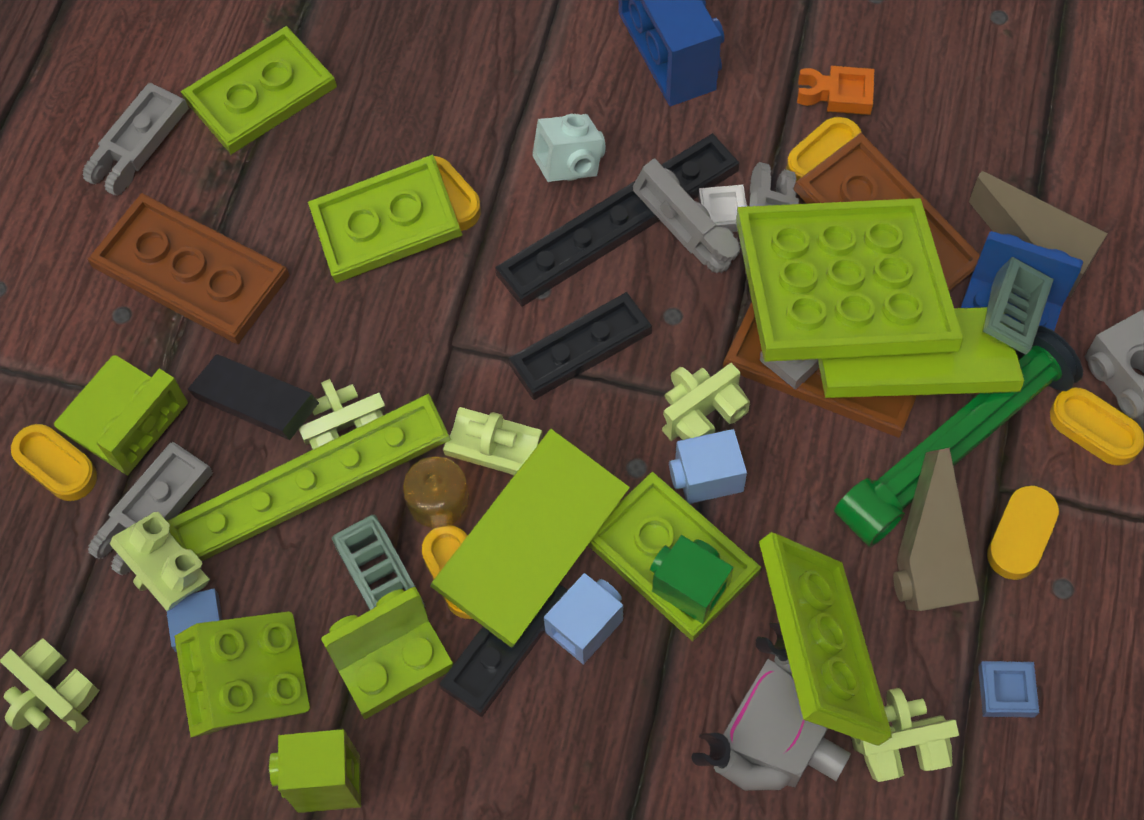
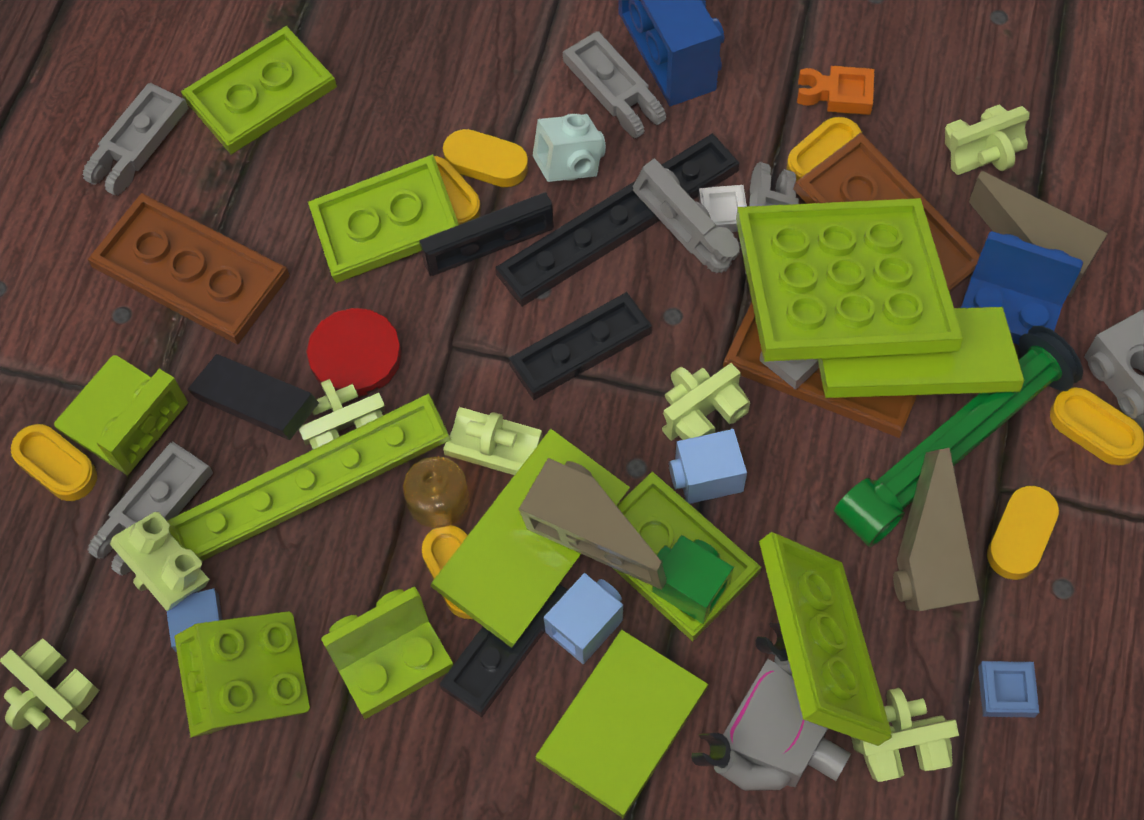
lime brick [269,729,361,813] -> none
sand green slope [332,515,426,610] -> none
sand green slope [983,257,1054,355] -> none
none -> red tile [307,308,402,397]
none -> black tile [419,192,554,276]
none -> yellow tile [443,129,528,187]
none -> dark tan slope [519,458,667,590]
none -> lime tile [535,629,708,819]
none -> light grey hinge [563,31,667,139]
none -> yellowish green hips [945,104,1029,175]

